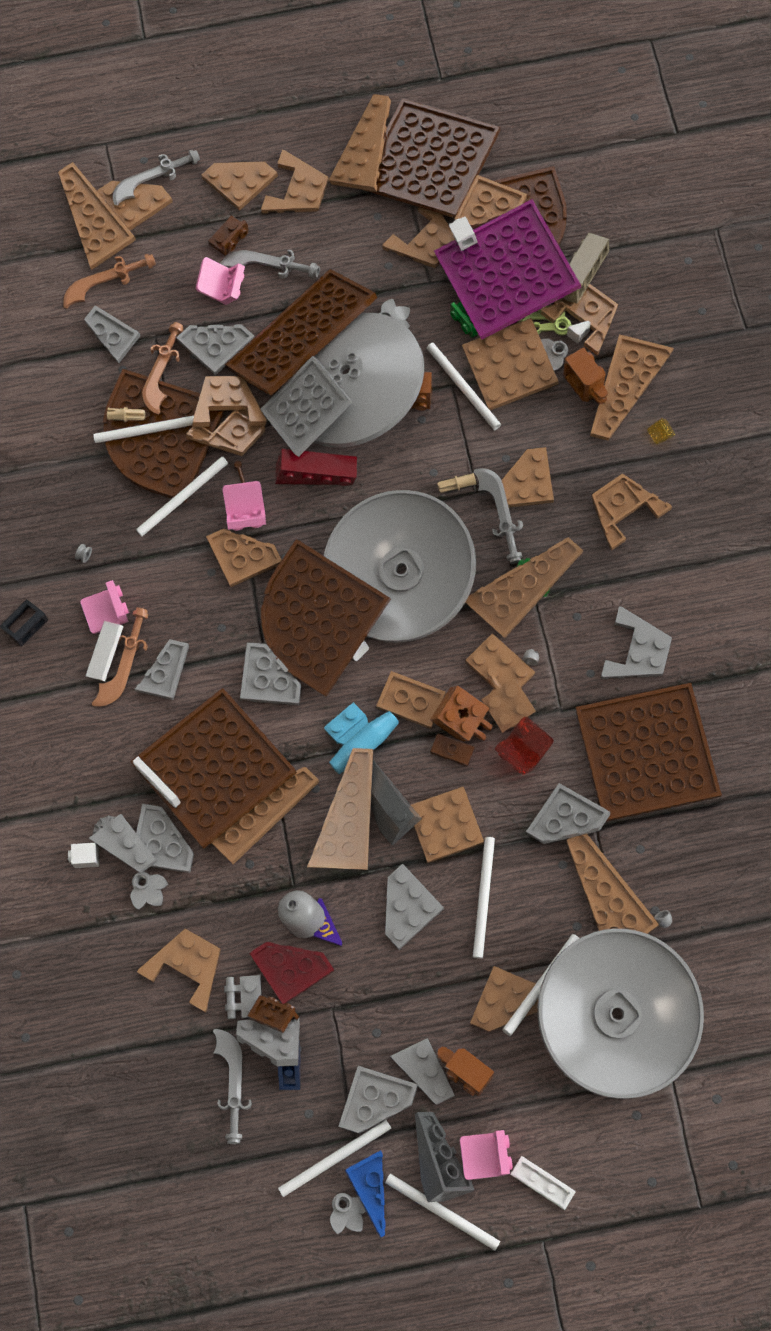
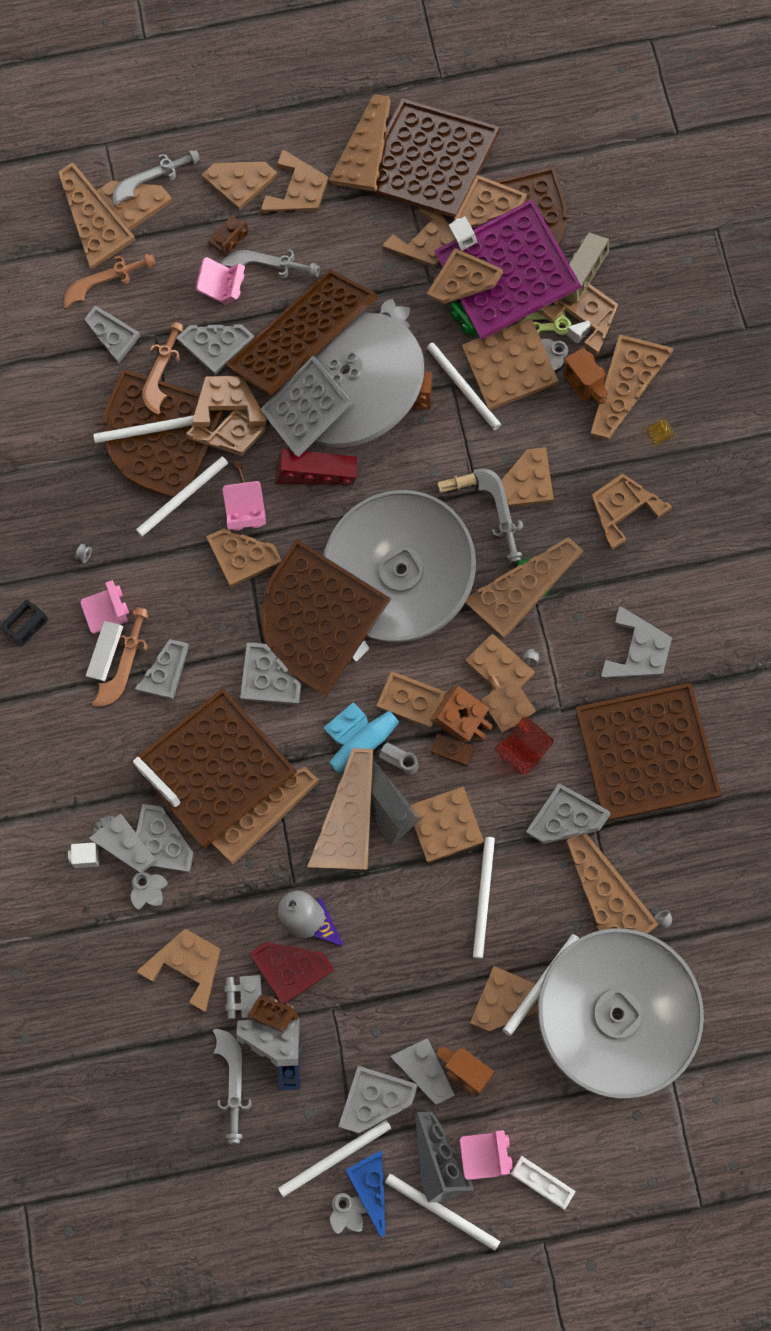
tan axle [107,407,145,422] -> none
light grey plate [385,864,444,950] -> none
none -> light grey piece [379,742,419,775]
none -> medium nougat plate [427,248,503,304]

